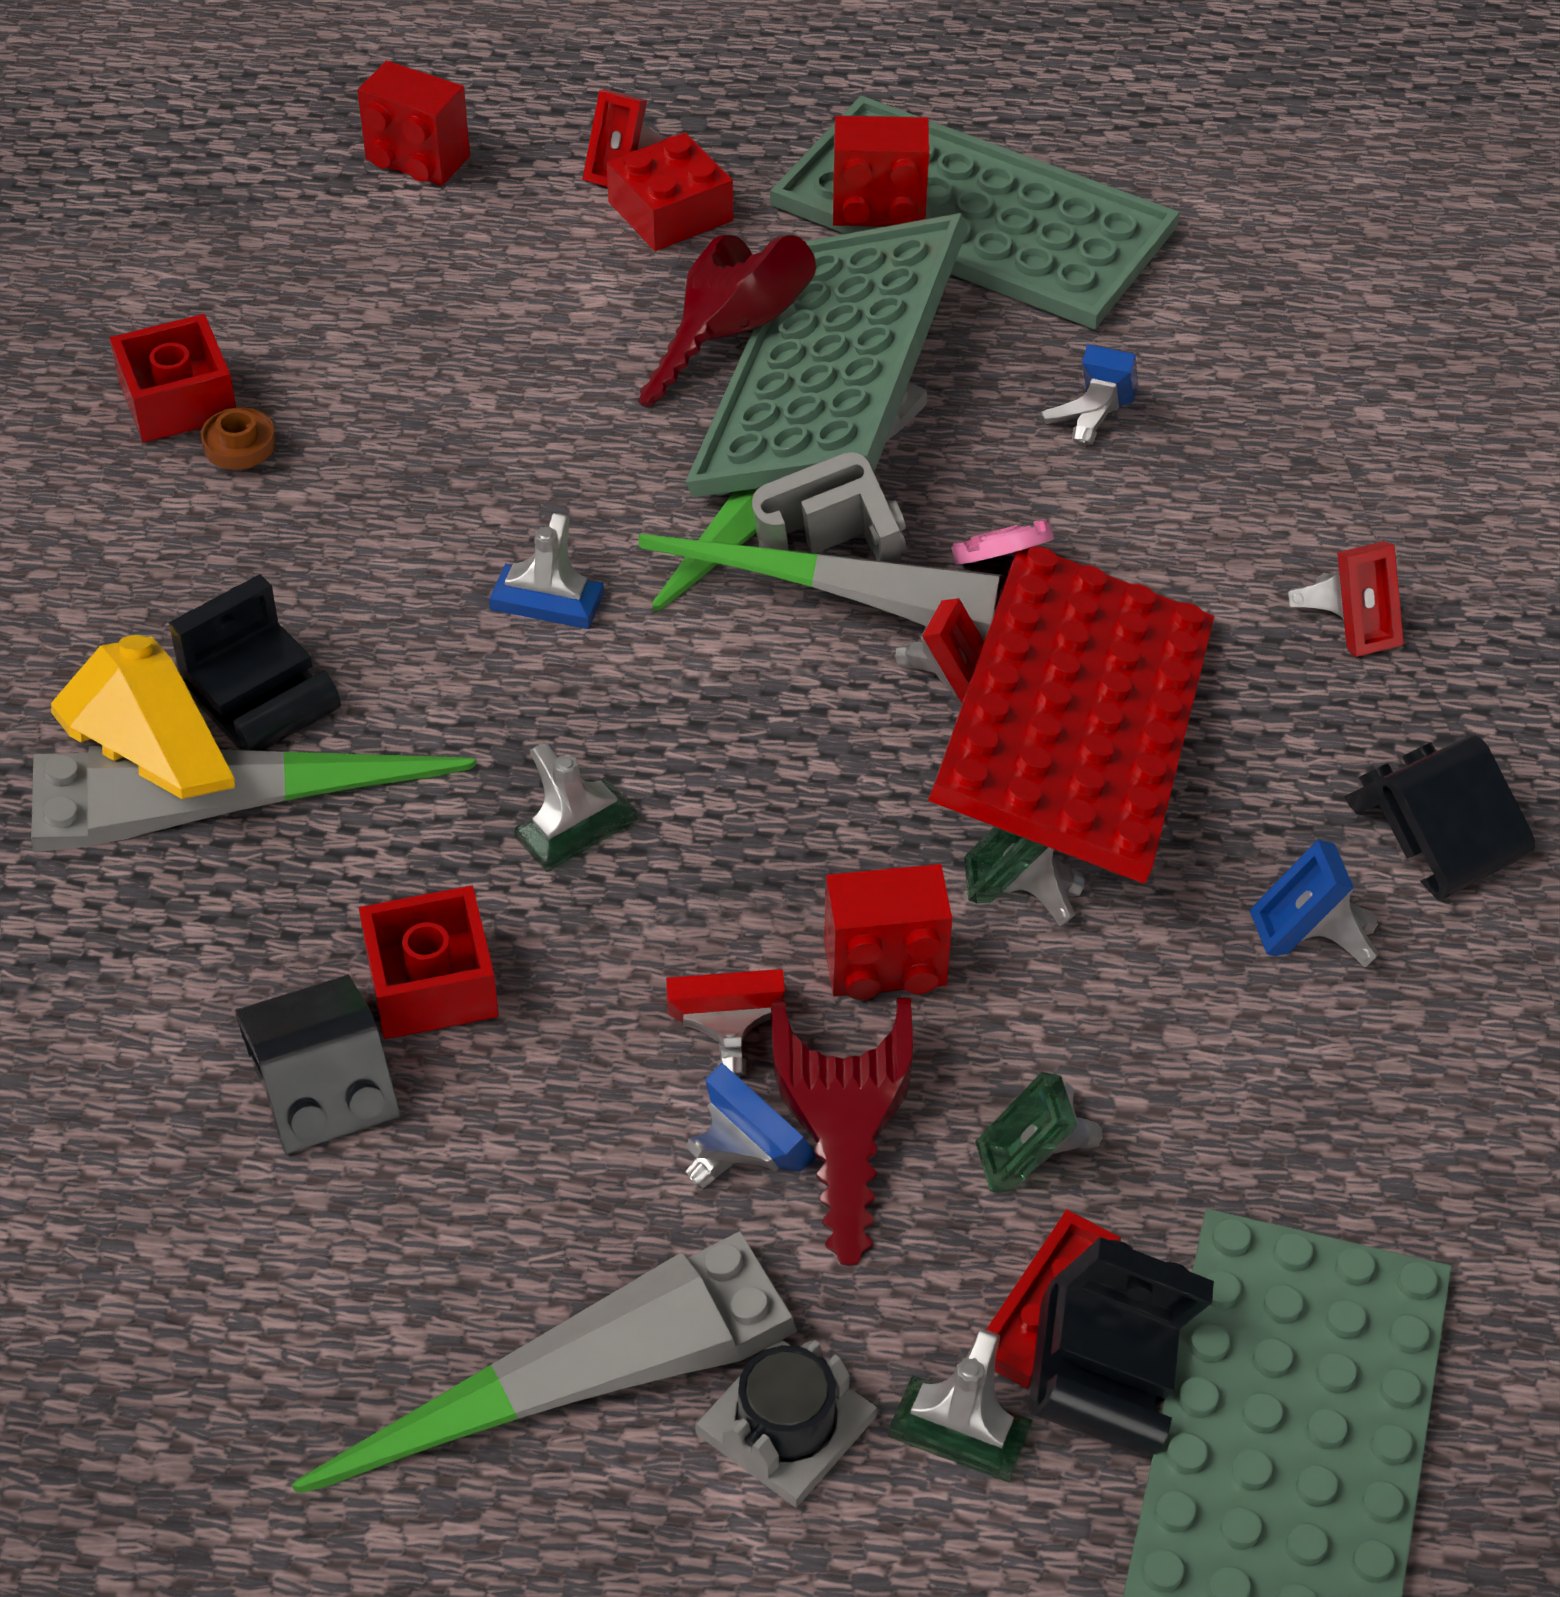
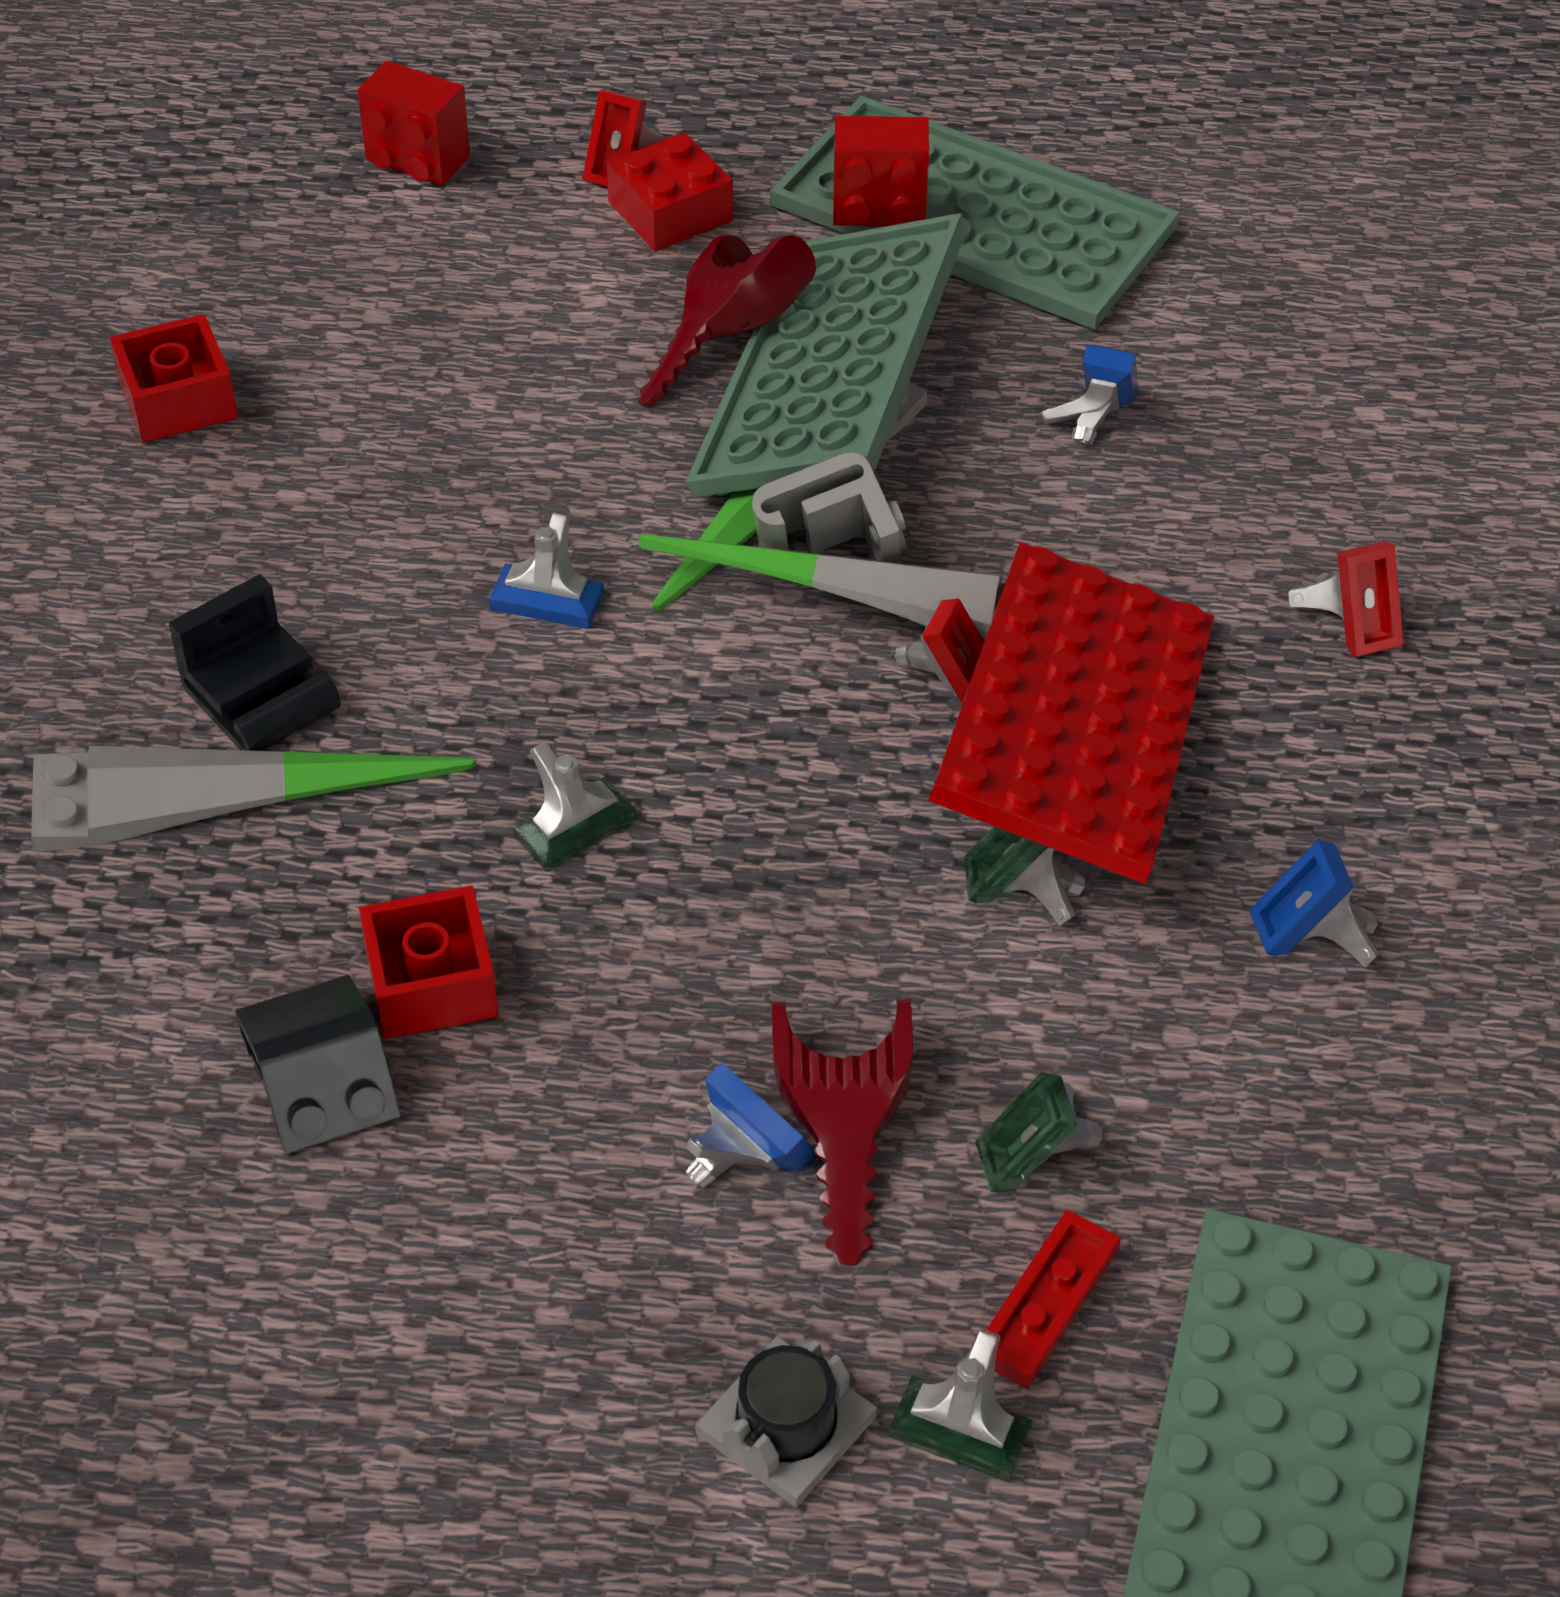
yellow wedge [51,635,235,799] -> none
dark orange plate [201,407,276,470] -> none
light grey plate [292,1231,797,1493] -> none
red piece [666,969,785,1077] -> none
red brick [824,864,953,1000] -> none
bright pink tile [951,519,1054,565] -> none
black piece [1029,1237,1214,1458] -> none
black piece [1344,735,1535,900] -> none

